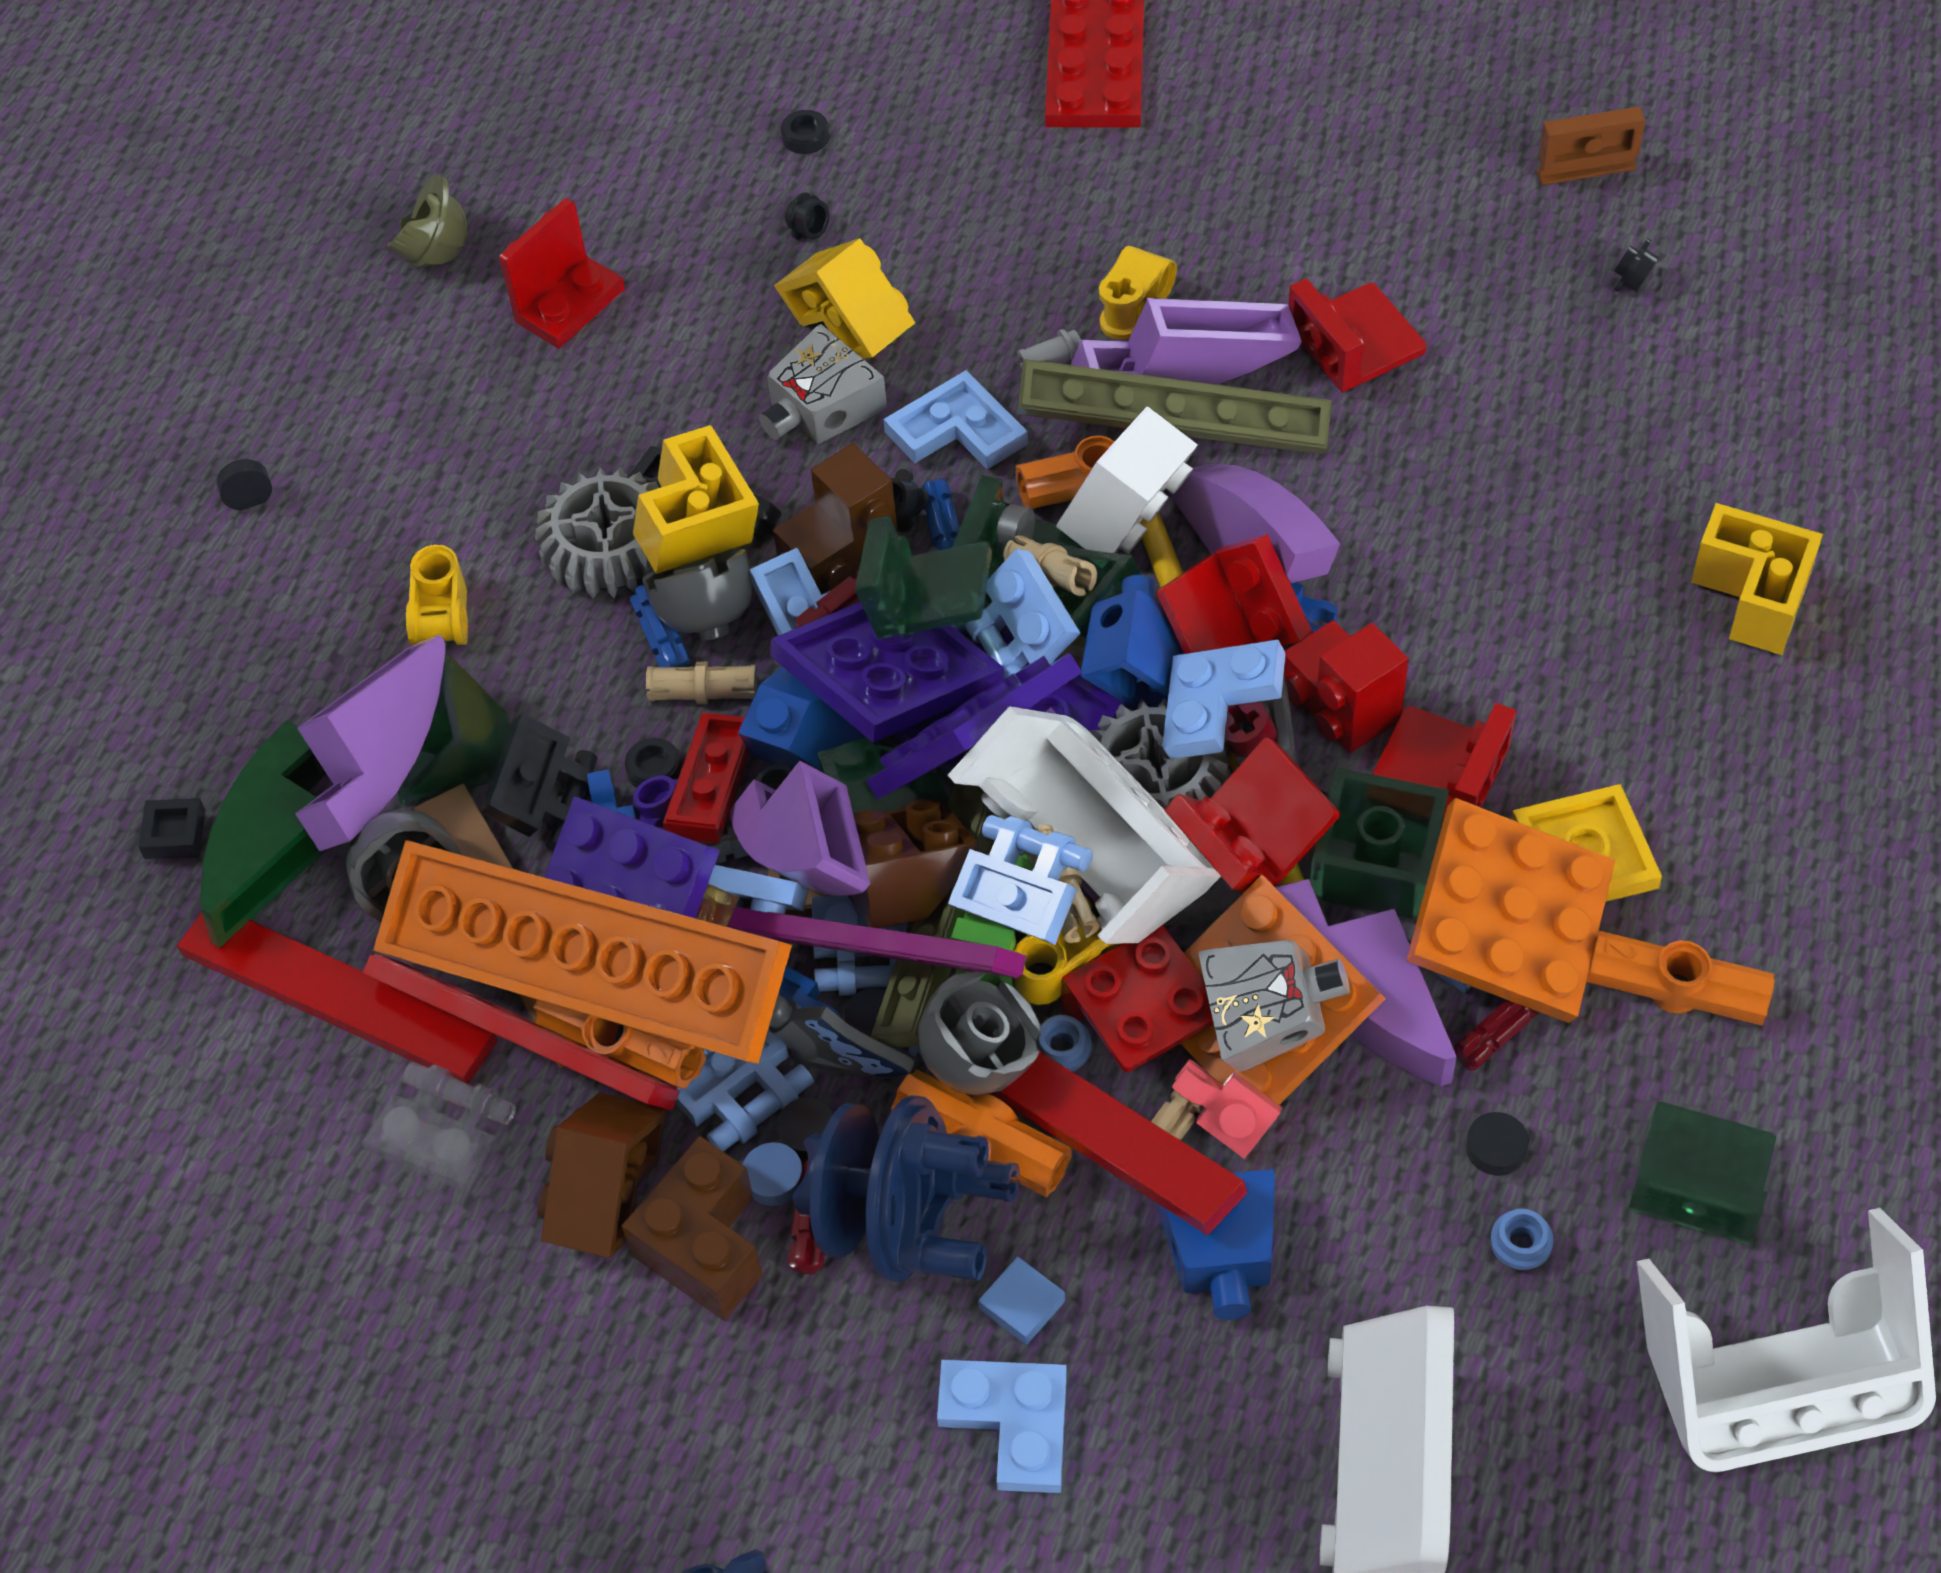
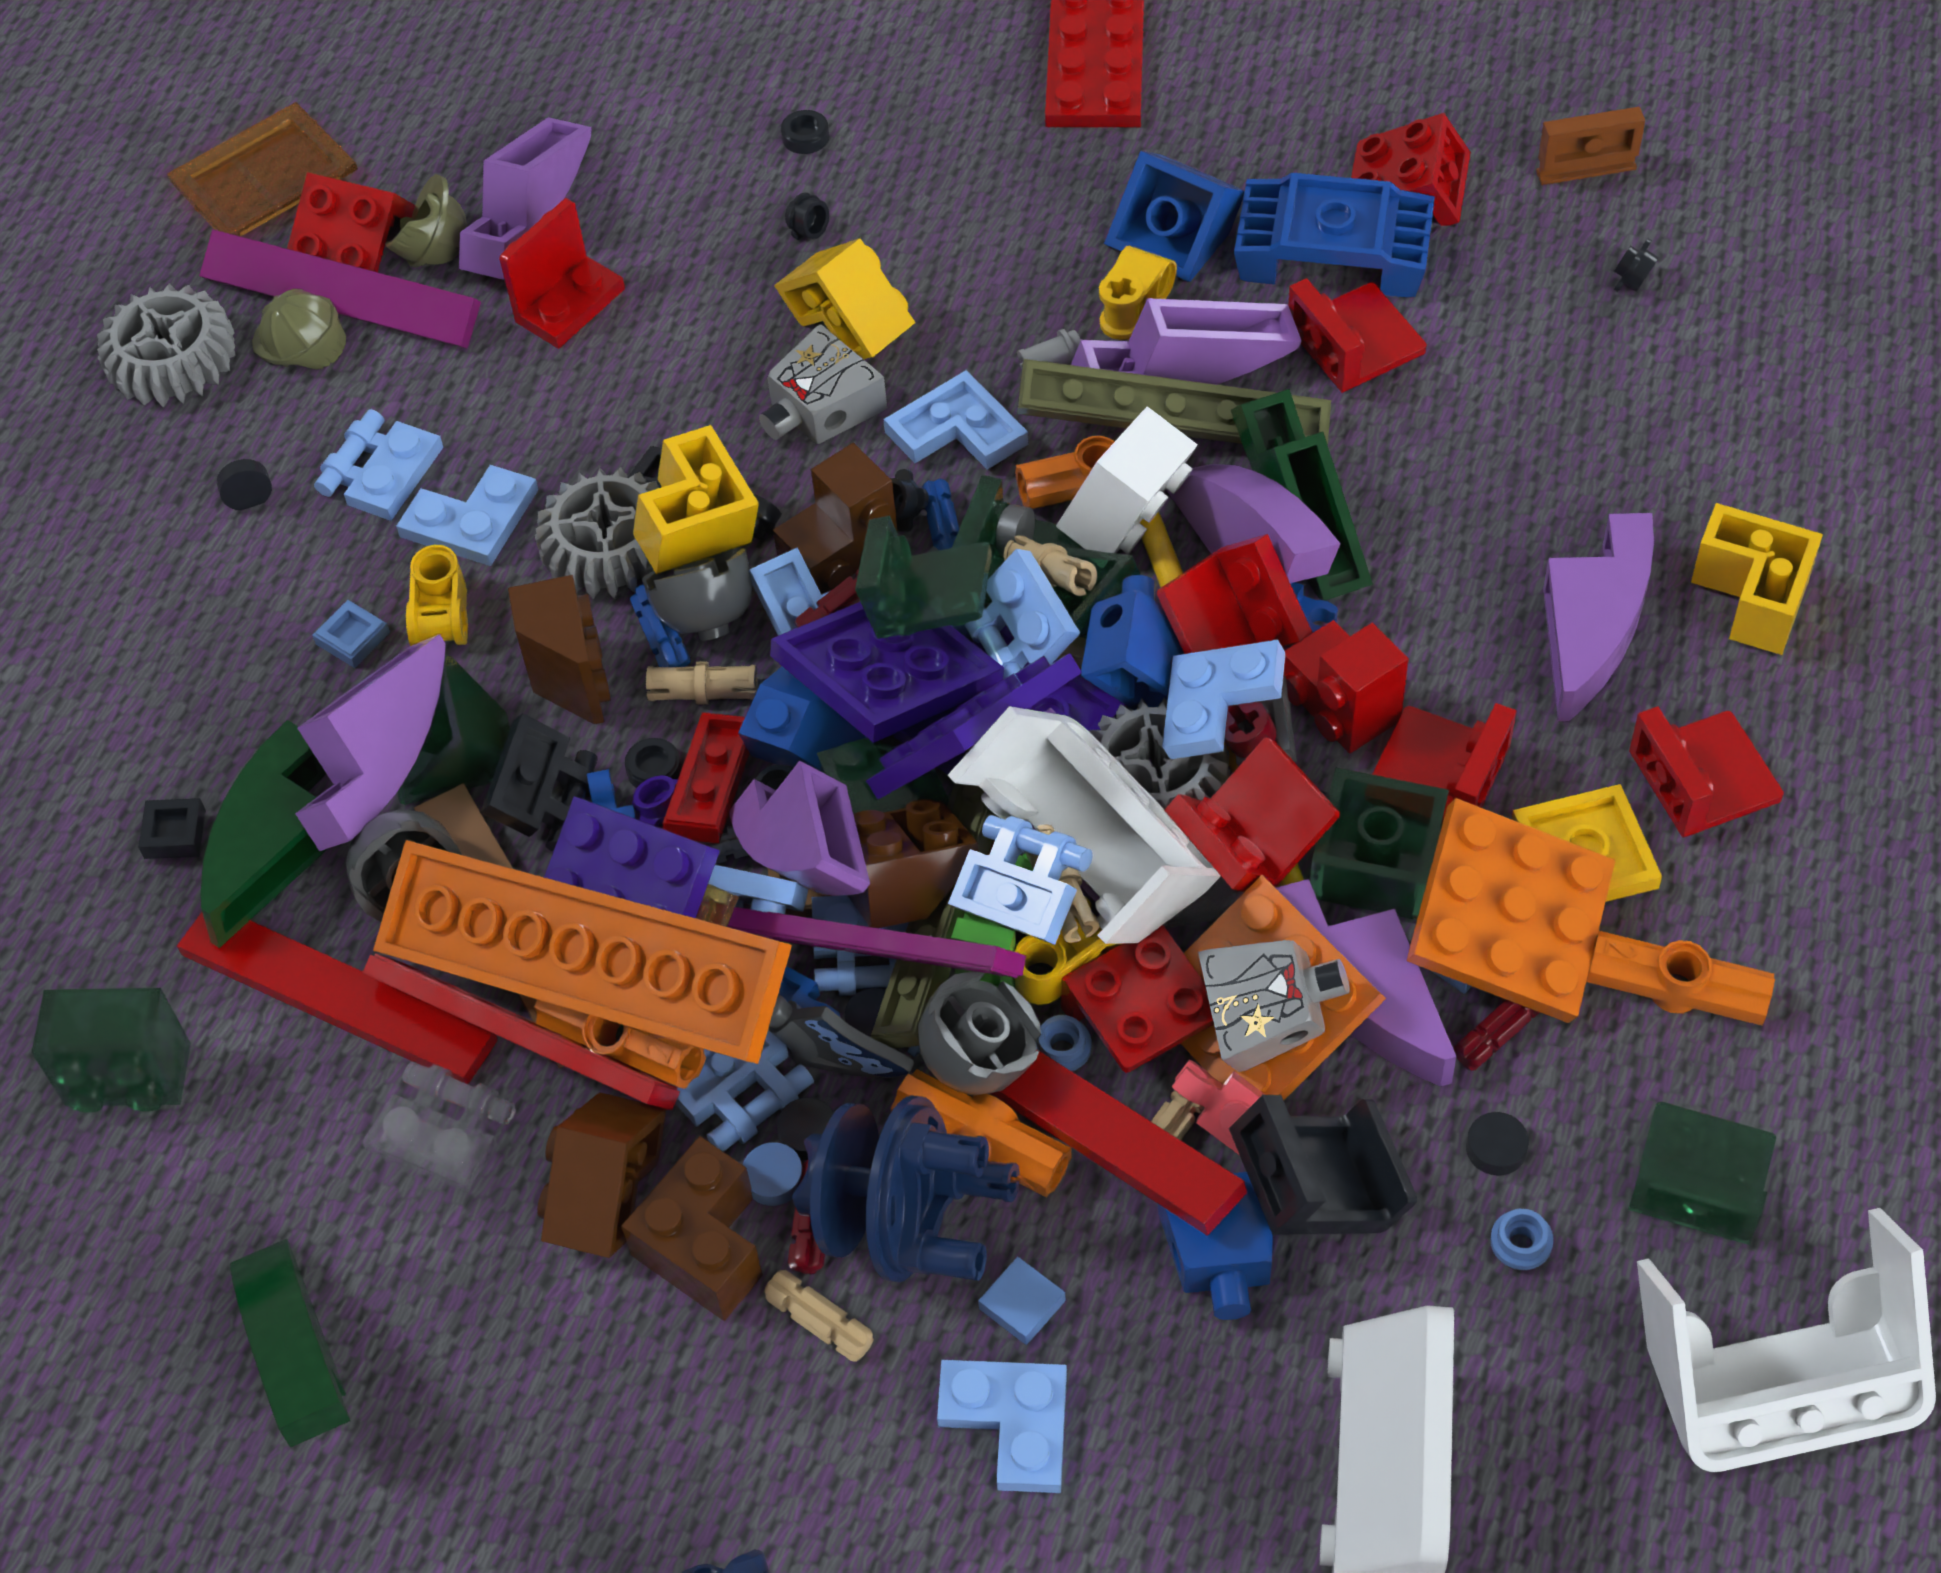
none -> clear green brick [31,988,191,1113]
none -> light grey gear [97,283,236,407]
none -> clear orange piece [167,102,358,236]
none -> magenta tile [199,229,481,349]
none -> dark green slope [230,1239,351,1448]
none -> olive piece [252,289,346,370]
none -> red bracket [287,172,415,273]
none -> medium blue tile [312,600,390,668]
none -> light blue plate [314,409,443,521]
none -> light blue plate [396,465,539,566]
none -> medium lavender slope [459,117,591,280]
none -> reddish brown slope [508,575,611,724]
none -> tan axle [764,1270,874,1361]
none -> blue slope [1104,151,1245,282]
none -> black panel [1229,1095,1417,1235]
none -> dark green slope [1231,389,1373,601]
none -> blue plate [1234,173,1435,297]
none -> red bracket [1351,113,1471,226]
none -> medium lavender slope [1543,513,1654,721]
none -> red bracket [1629,706,1784,838]

